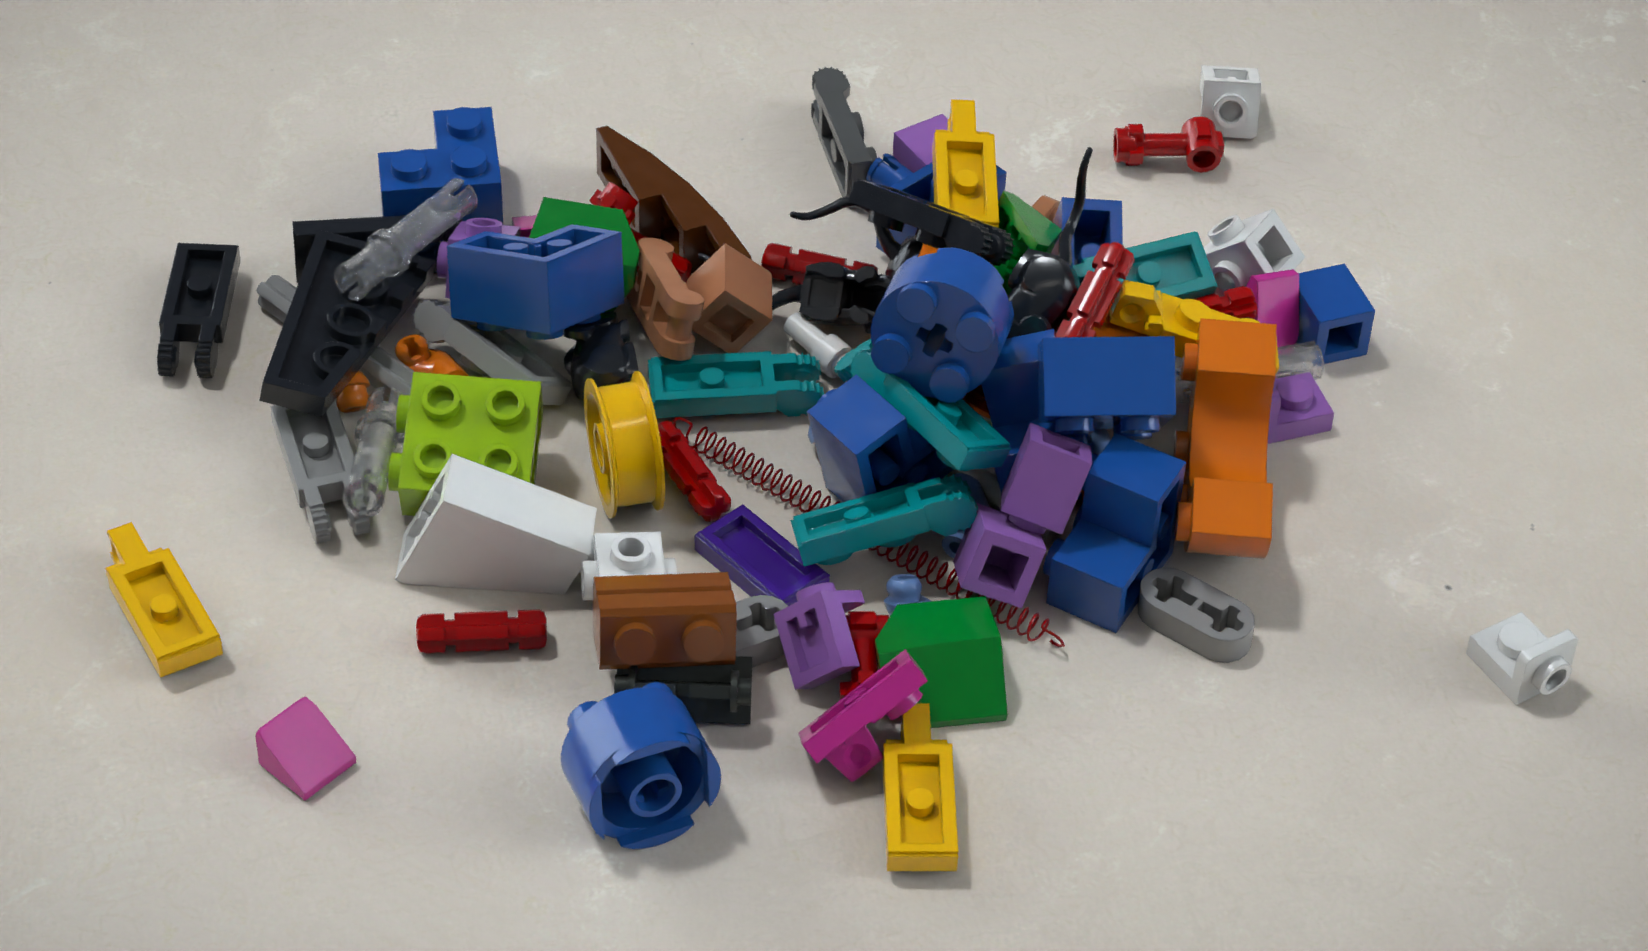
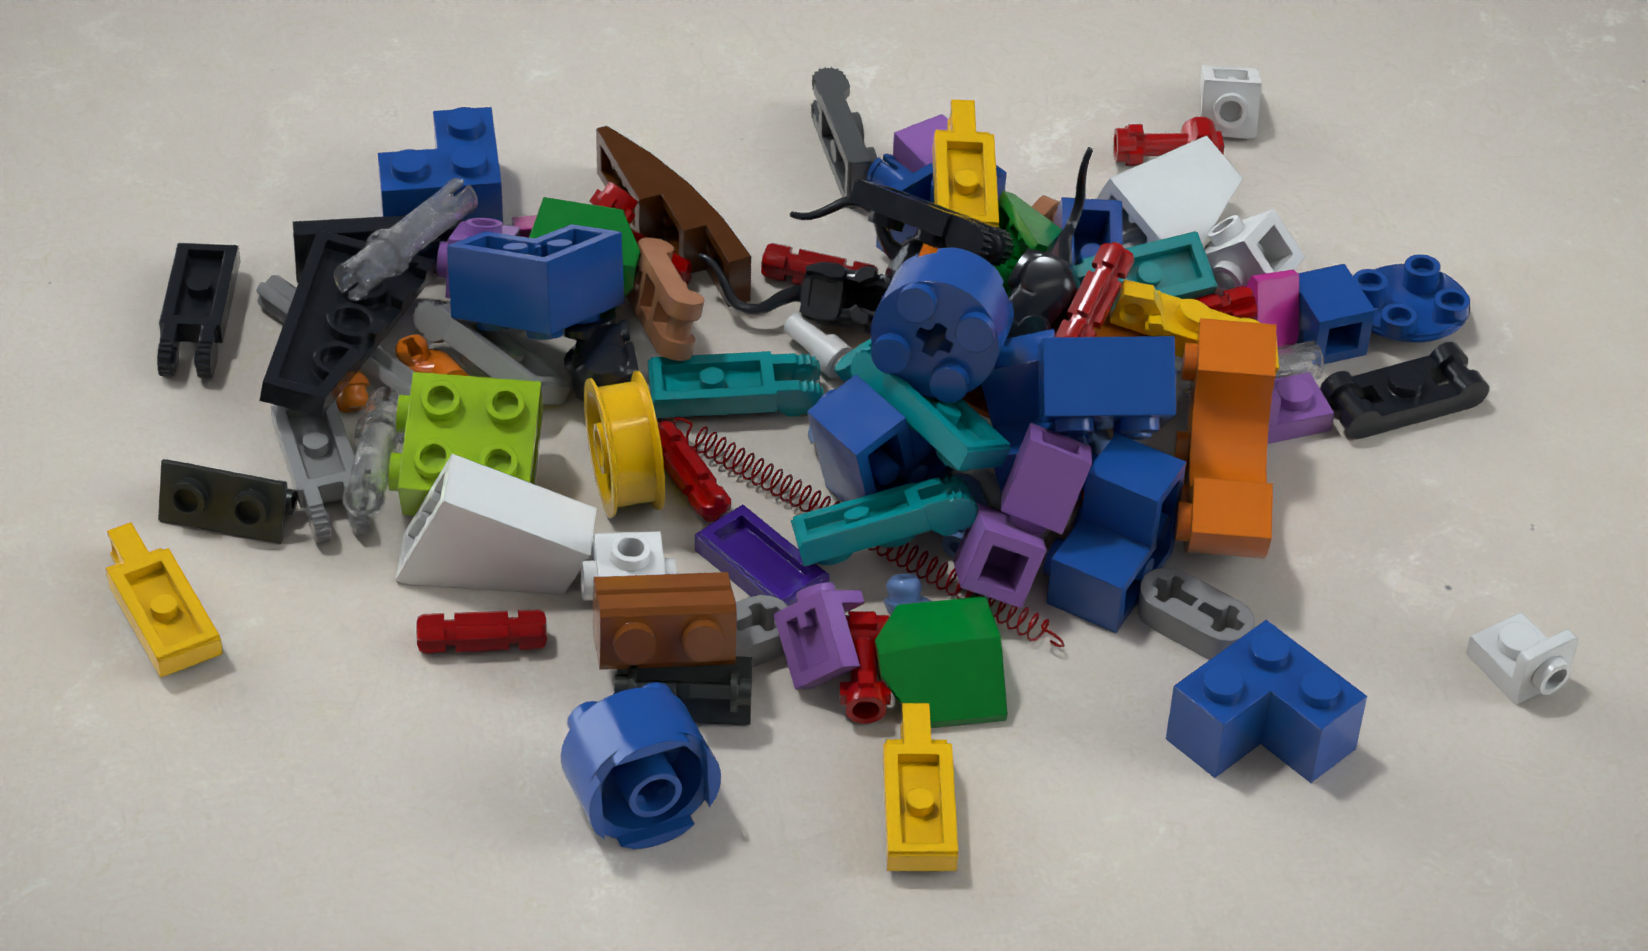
dark pink slope [255,696,357,801] -> none
nougat panel [687,243,772,353] -> none
dark pink hinge [799,649,928,782] -> none
none -> pearl dark grey hinge [158,459,297,544]
none -> white slope [1096,135,1243,248]
none -> blue brick [1166,620,1367,783]
none -> black plate [1320,342,1490,439]
none -> blue dish [1353,254,1470,343]

